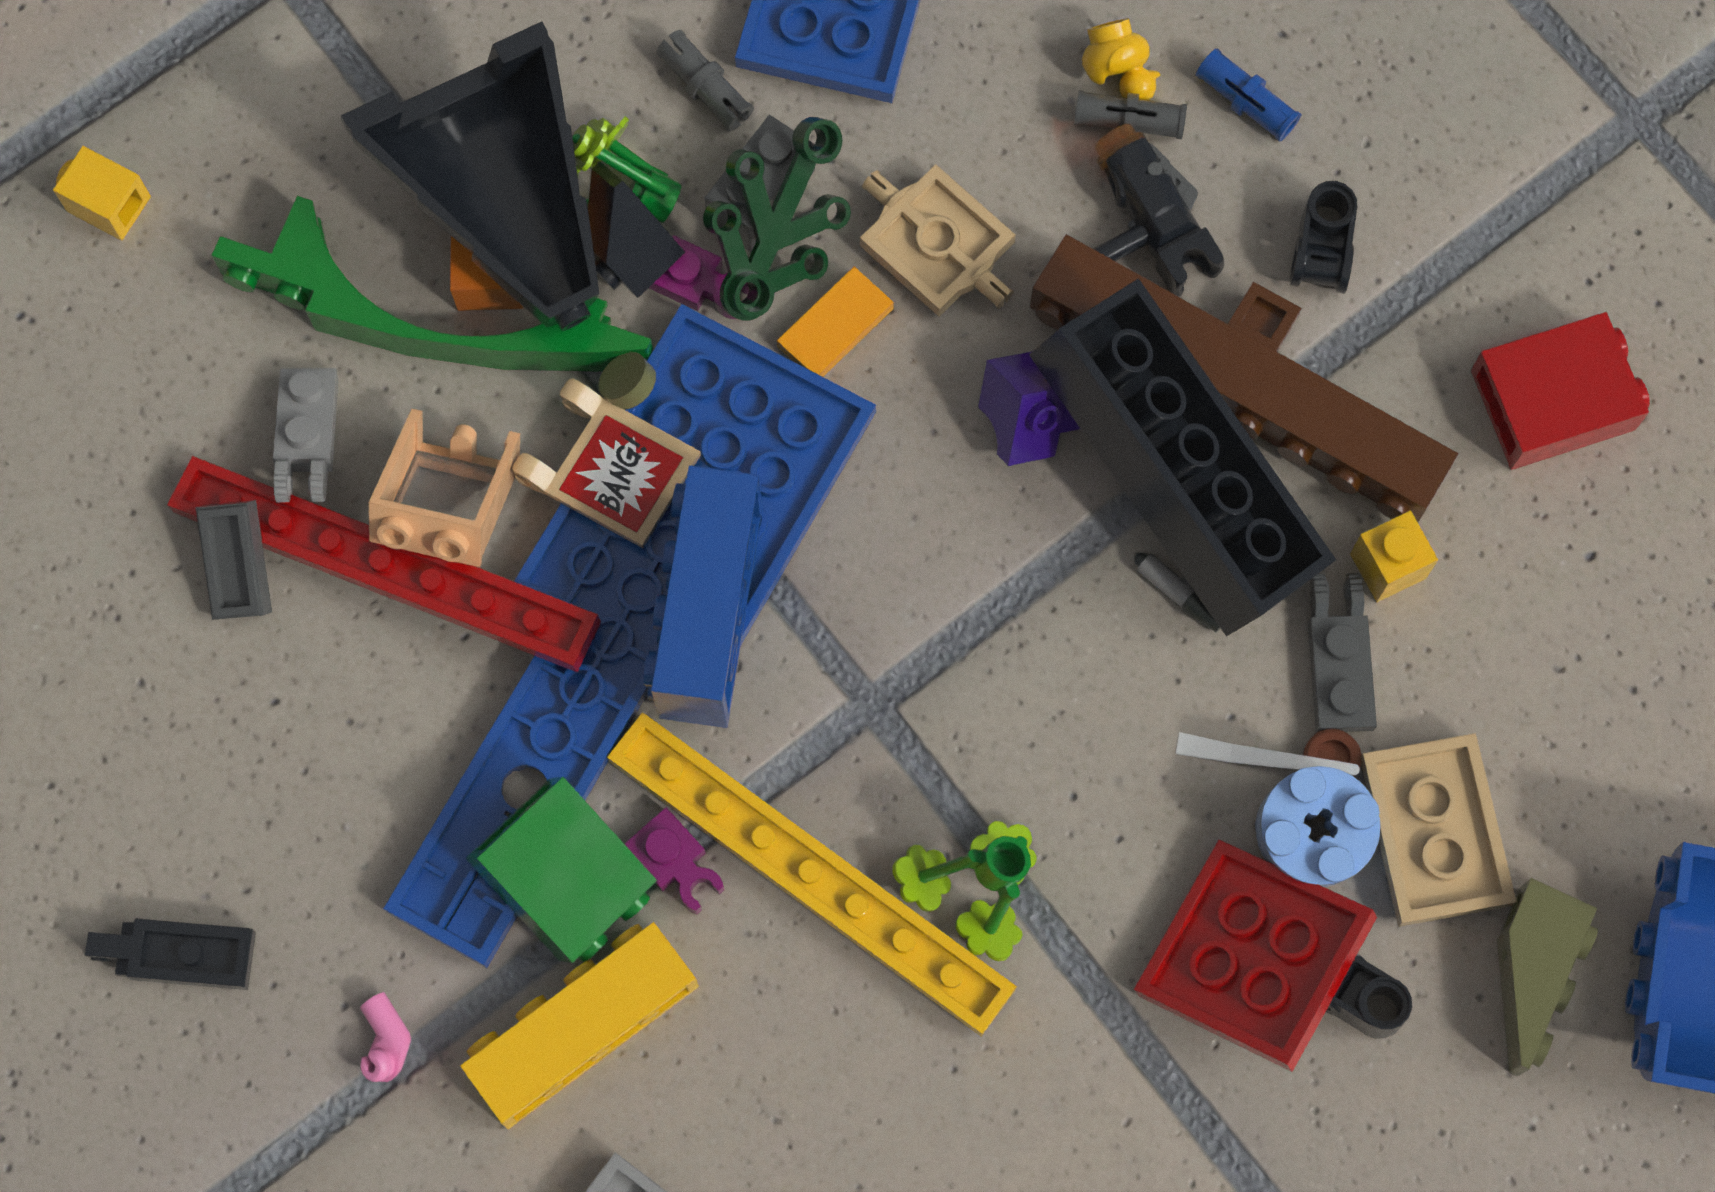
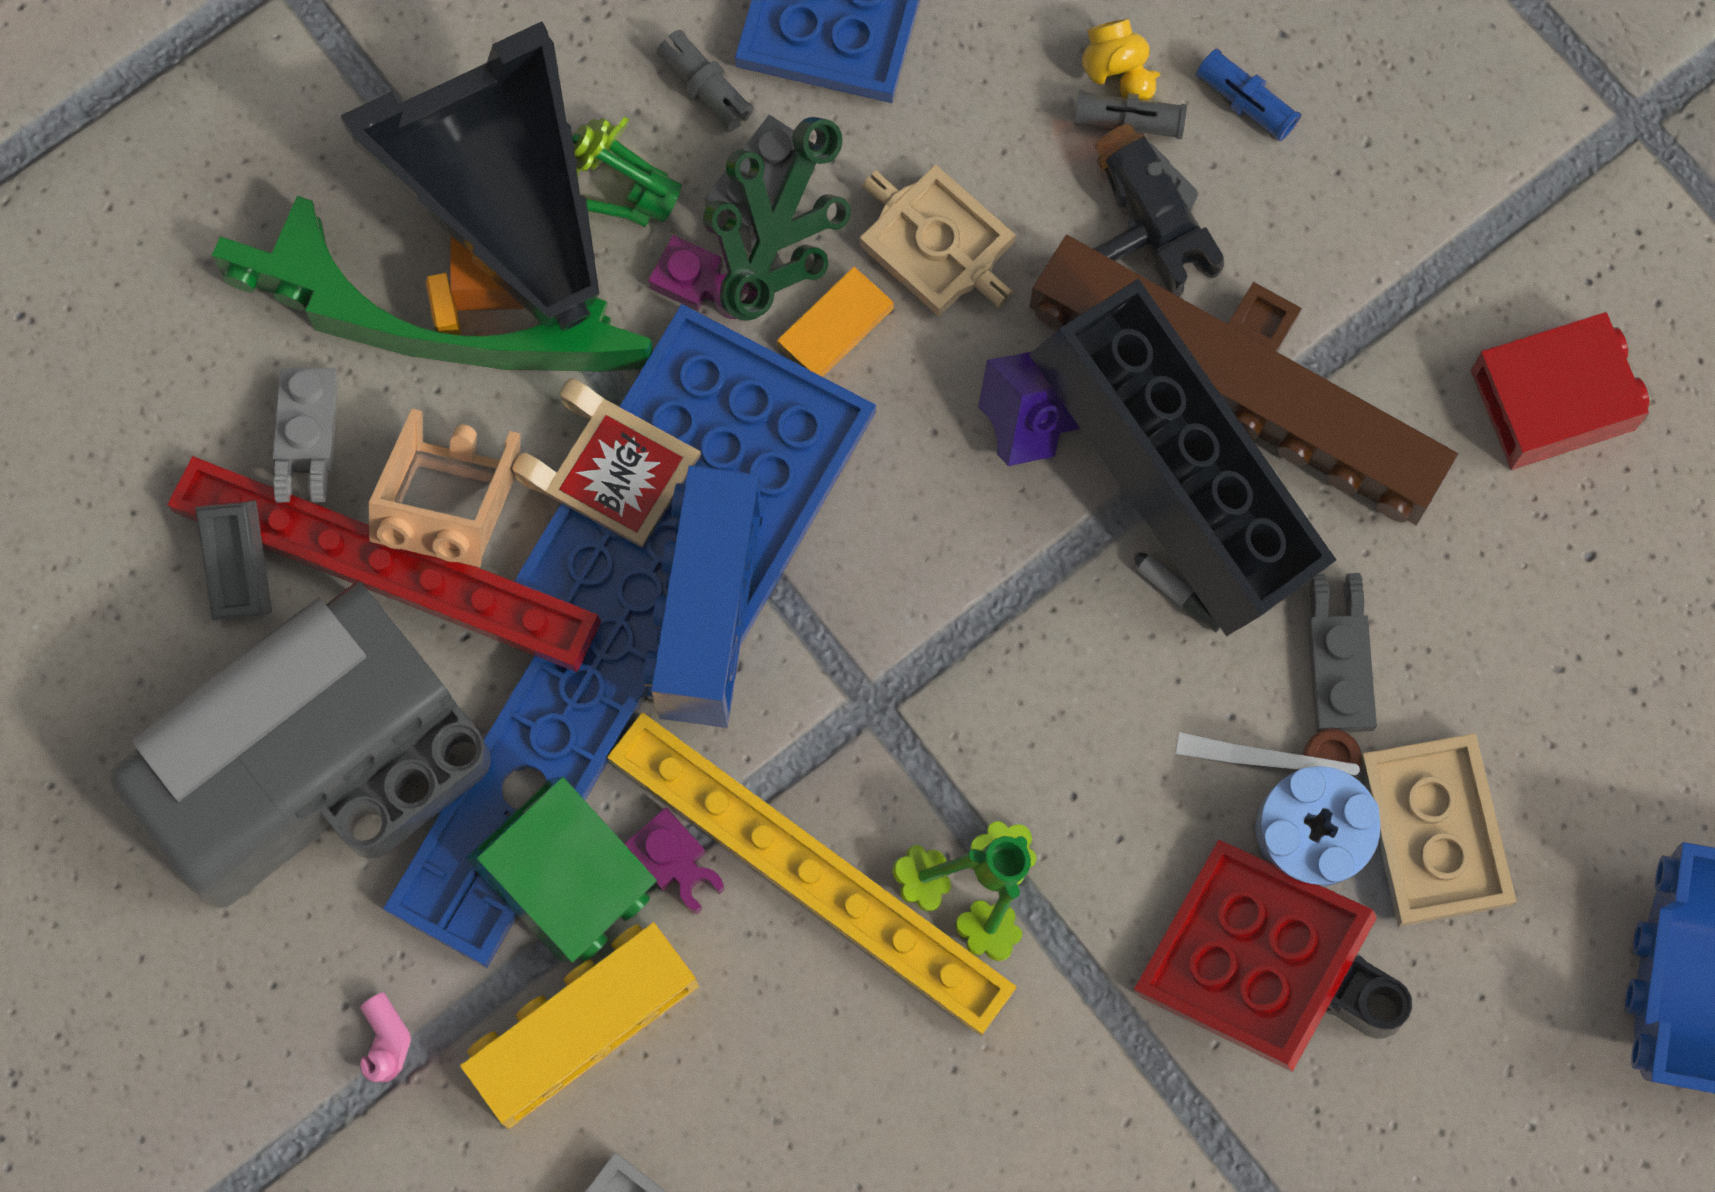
yellow brick [53,146,151,241] -> none
black hinge [85,918,256,990] -> none
black slope [588,161,685,298] -> none
olive tile [598,352,656,410] -> none
black piece [1290,181,1358,294] -> none
yellow brick [1350,510,1438,602] -> none
olive slope [1497,878,1598,1076] -> none
none -> dark grey piece [109,580,491,908]
none -> light orange tile [425,273,462,336]

